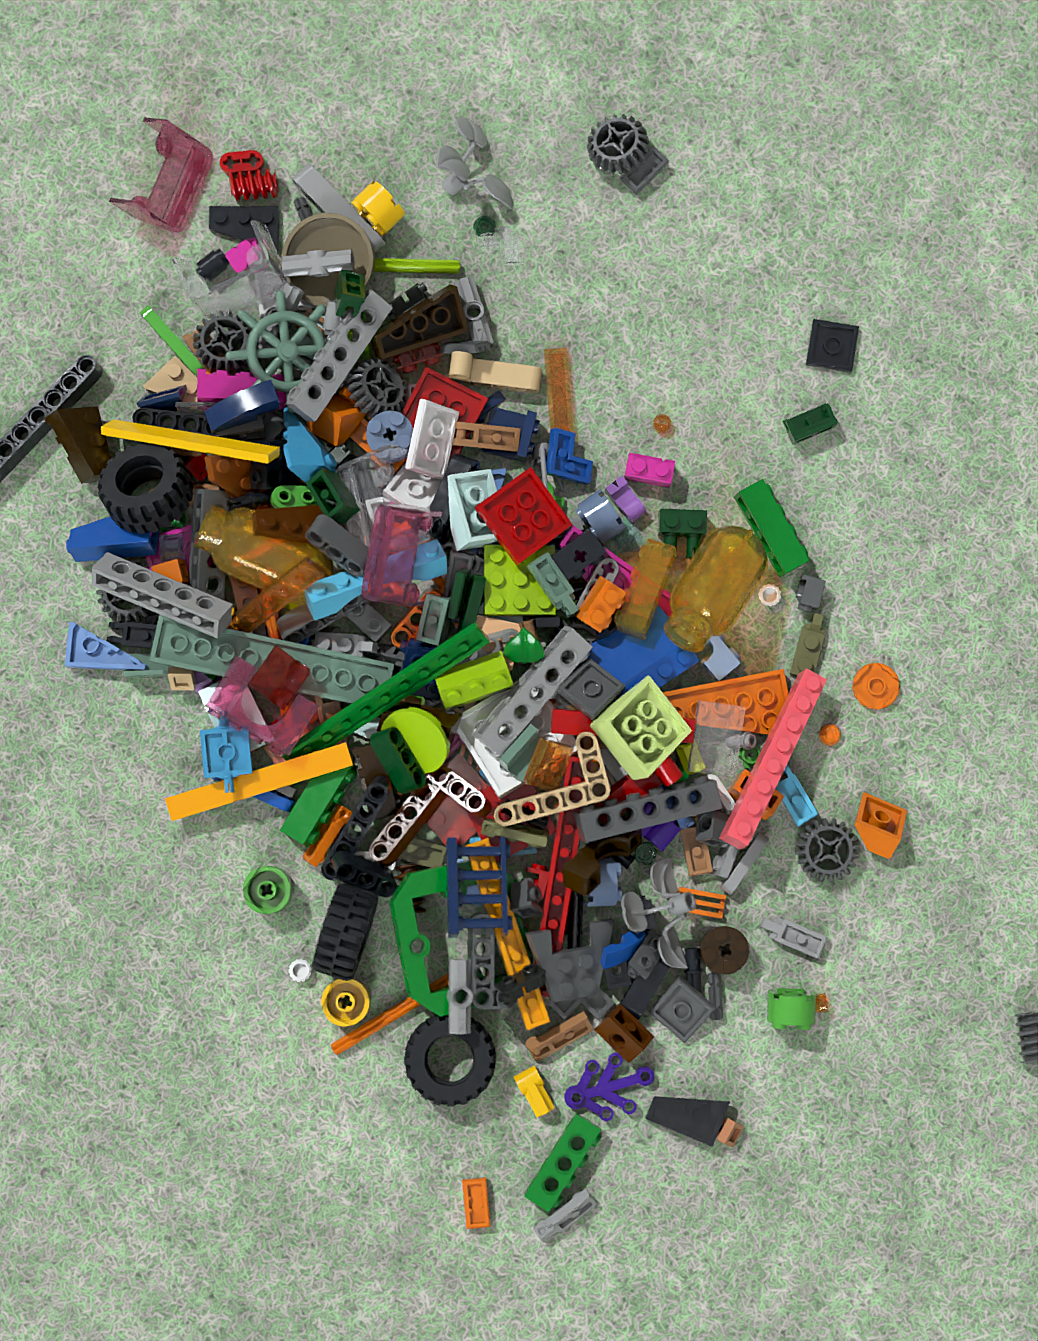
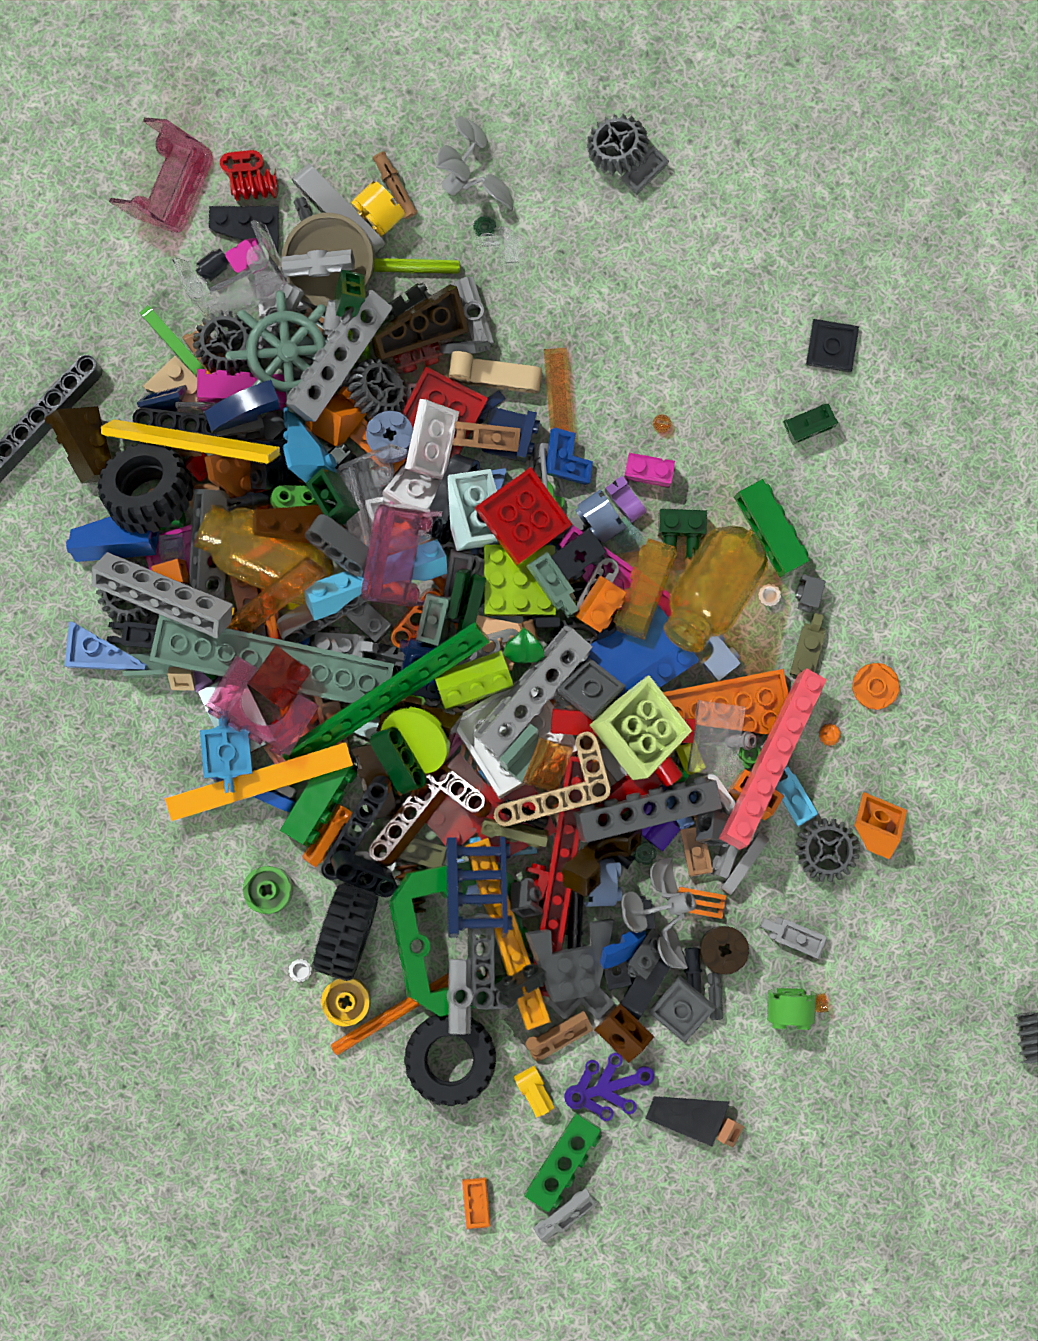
none -> medium nougat pin [373,151,418,219]

